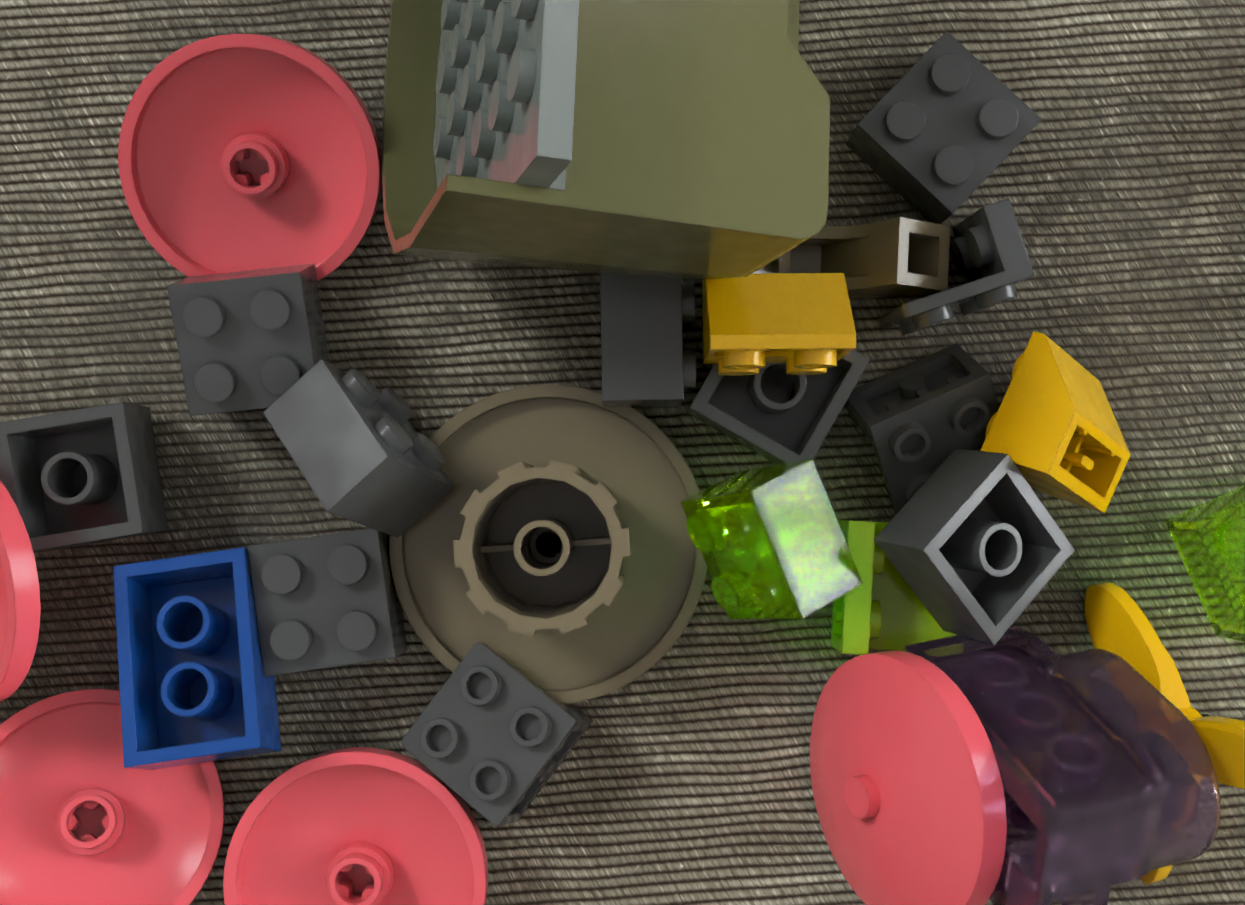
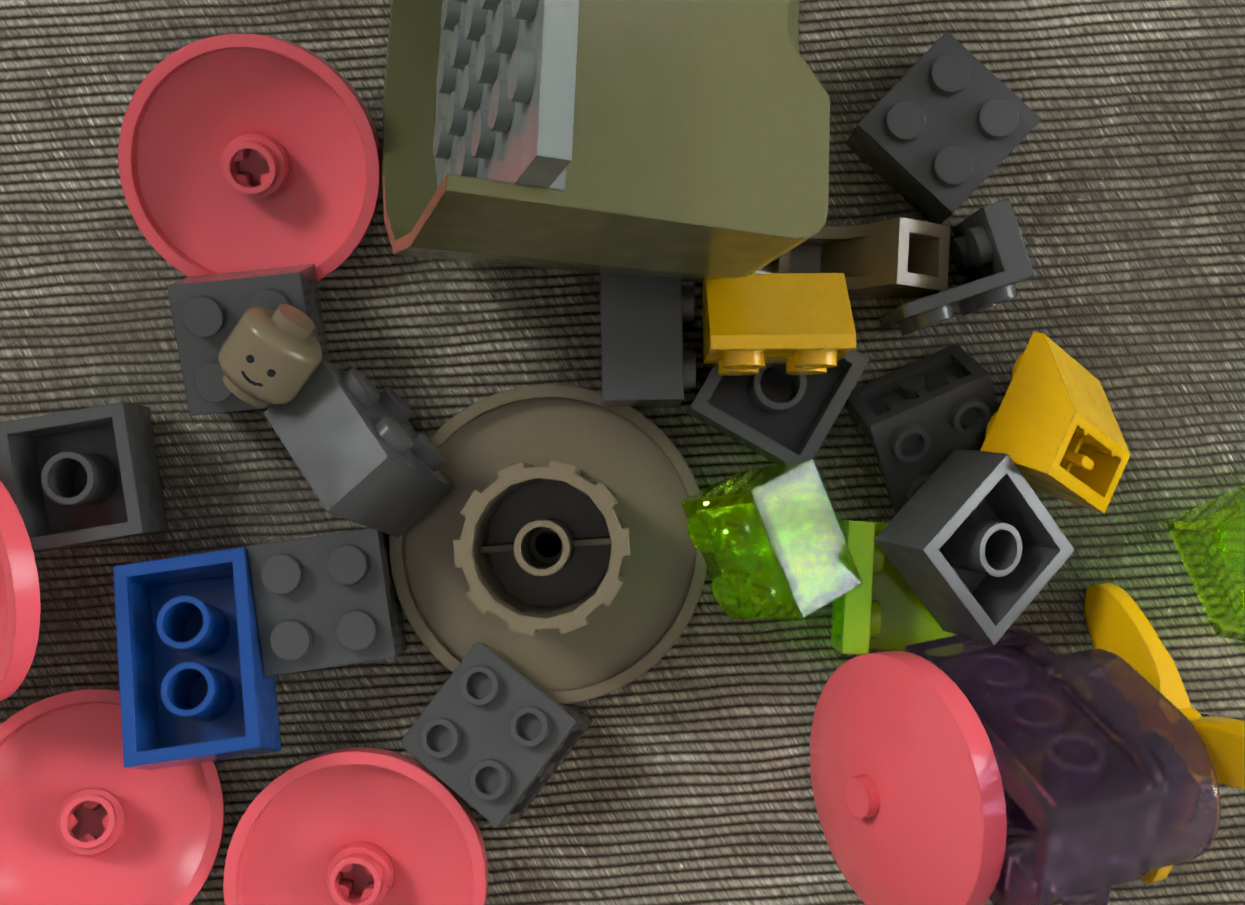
none -> dark tan head [218,303,323,408]

